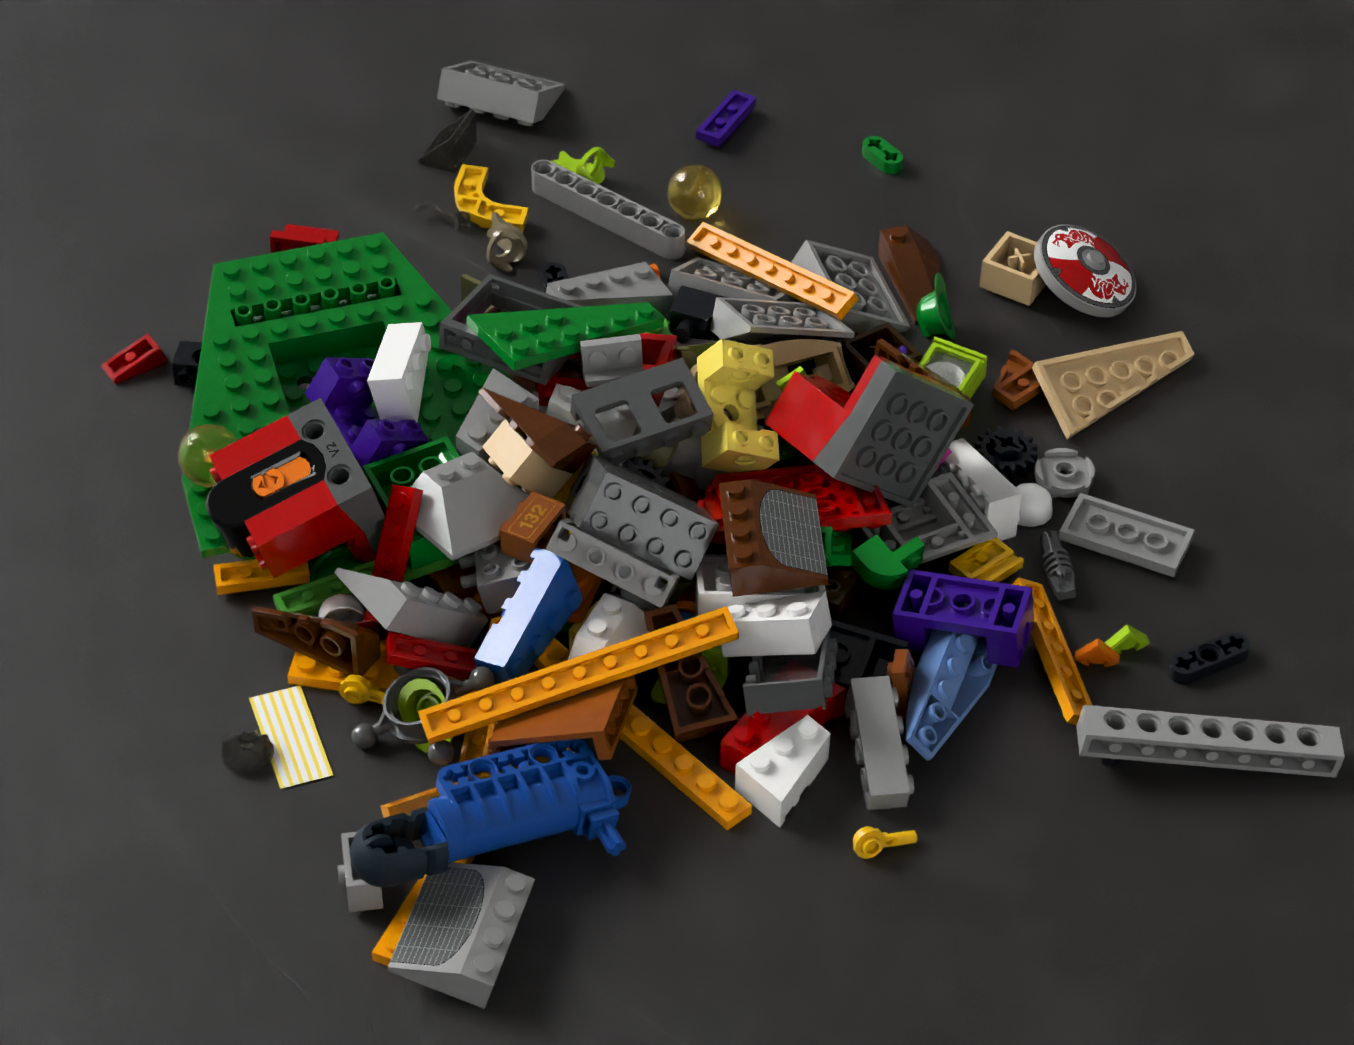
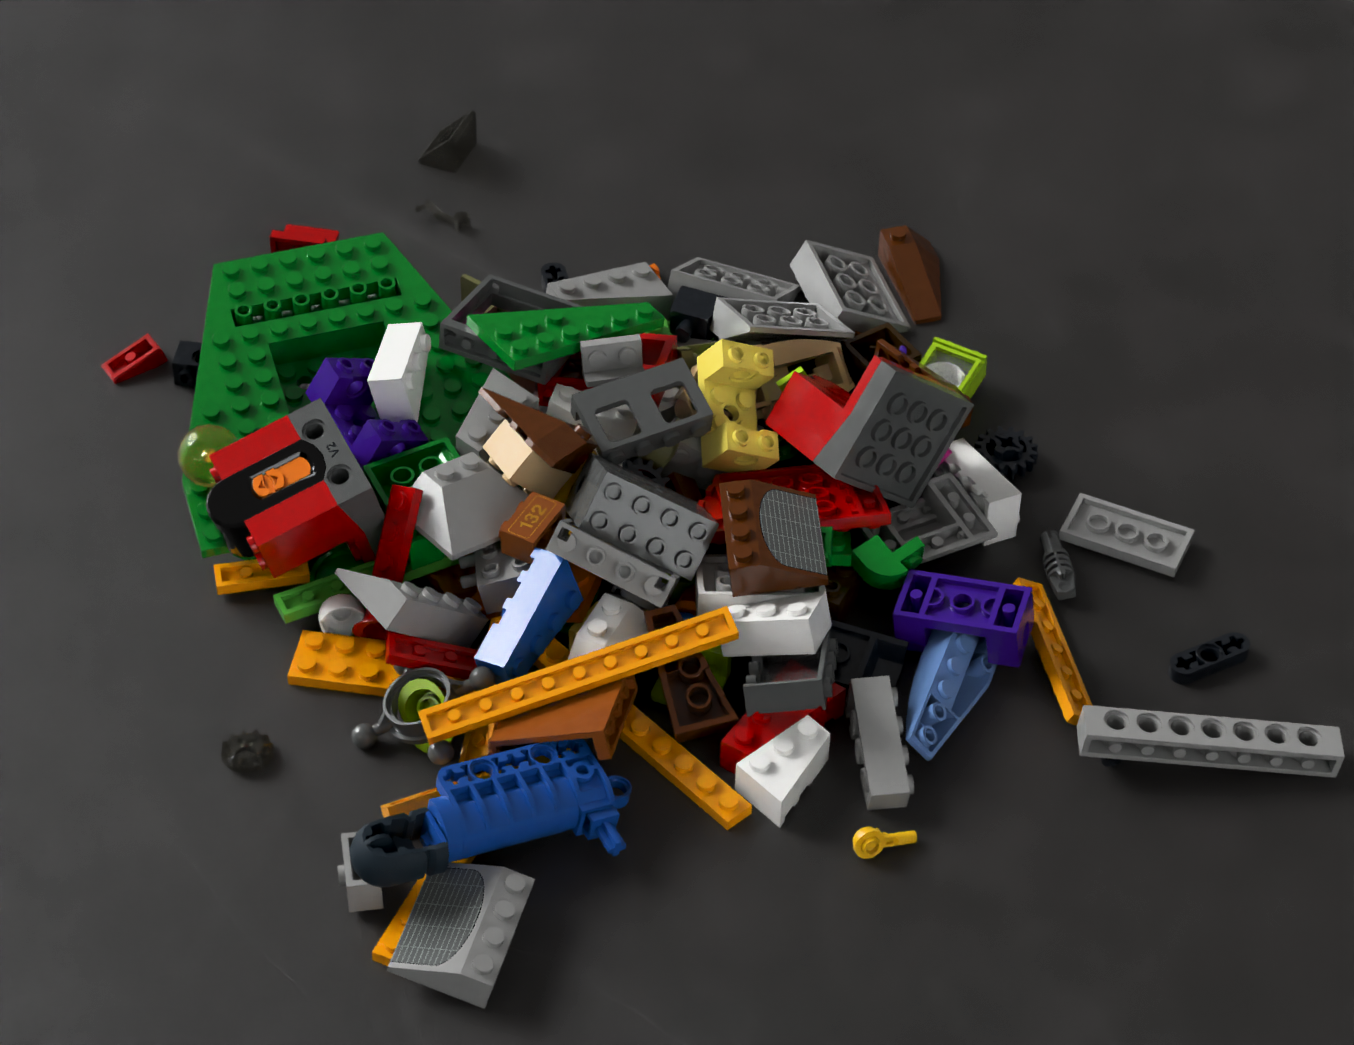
sticker [249,685,333,789] -> none
reddish brown wedge [252,606,381,676] -> none
yellow plate [339,674,386,705] -> none
light grey slope [437,61,566,126] -> none
yellow plate [454,164,529,233] -> none
dark tan hair [486,212,528,273] -> none
light grey beam [531,160,685,260] -> none
lime hair [552,146,615,184] -> none
clear yellow piece [667,165,723,220] -> none
light orange plate [686,222,859,320] -> none
dark purple plate [696,89,757,147] -> none
green beam [862,136,903,174] -> none
dark orange wing [887,649,917,717] -> none
green piece [916,273,955,340] -> none
yellow plate [948,537,1024,583] -> none
tan brick [979,231,1046,306] -> none
dark orange wing [992,349,1043,411] -> none
white hair [1016,483,1053,527] -> none
tan wing [1032,331,1194,440] -> none
dish [1034,224,1136,317] -> none
light grey plate [1034,448,1095,498] -> none
orange tile [1074,638,1120,667] -> none
lime tile [1105,624,1150,654] -> none

